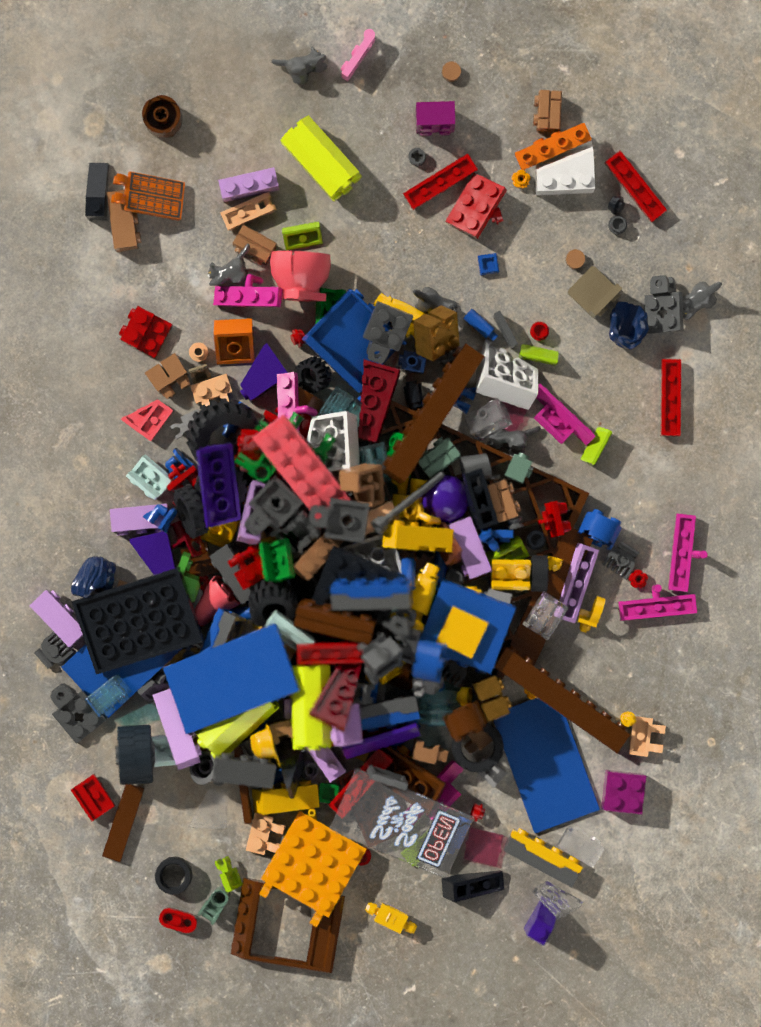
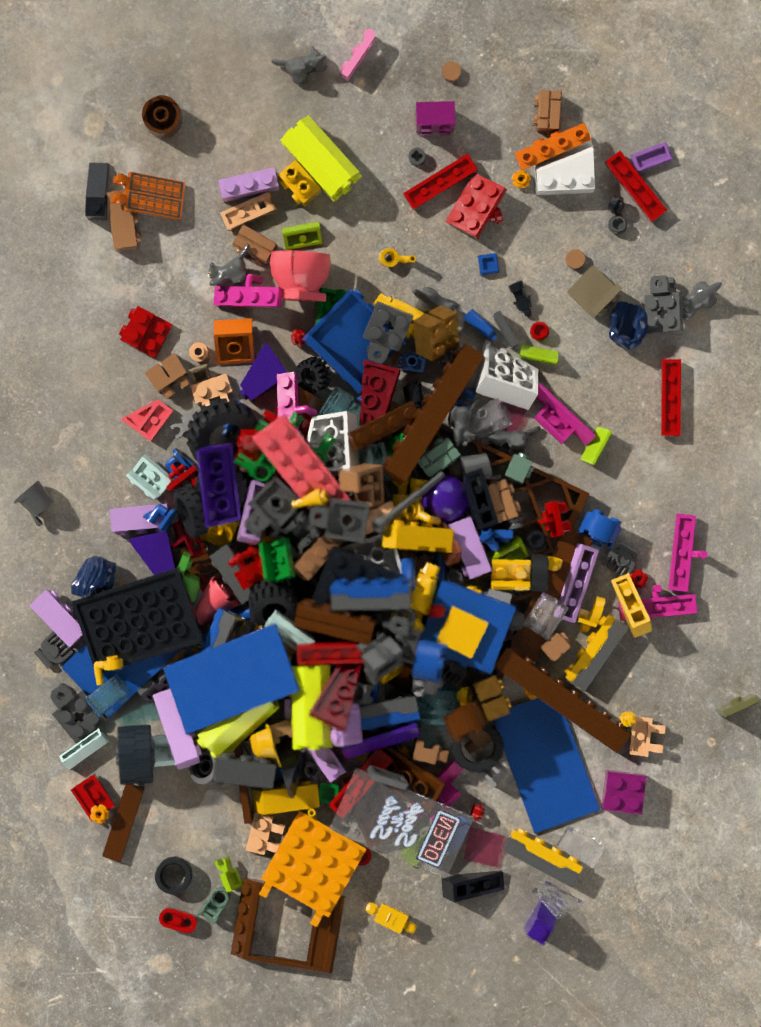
none -> dark grey hat [14,480,54,526]
none -> light aqua piece [60,728,109,770]
none -> light orange plate [90,805,109,824]
none -> yellow plate [94,656,124,685]
none -> yellow brick [278,160,321,207]
none -> yellow cone [292,487,329,509]
none -> reddish brown plate [347,401,417,451]
none -> yellow plate [379,248,416,267]
none -> red plate [427,605,446,617]
none -> dark grey animal [448,398,480,449]
none -> black piece [508,280,532,317]
none -> dark grey plate [509,611,526,630]
none -> medium nougat brick [541,632,570,661]
none -> piece [564,614,629,691]
none -> yellow slope [611,573,652,638]
none -> medium lavender tile [630,142,673,173]
none -> olive plate [716,694,760,718]

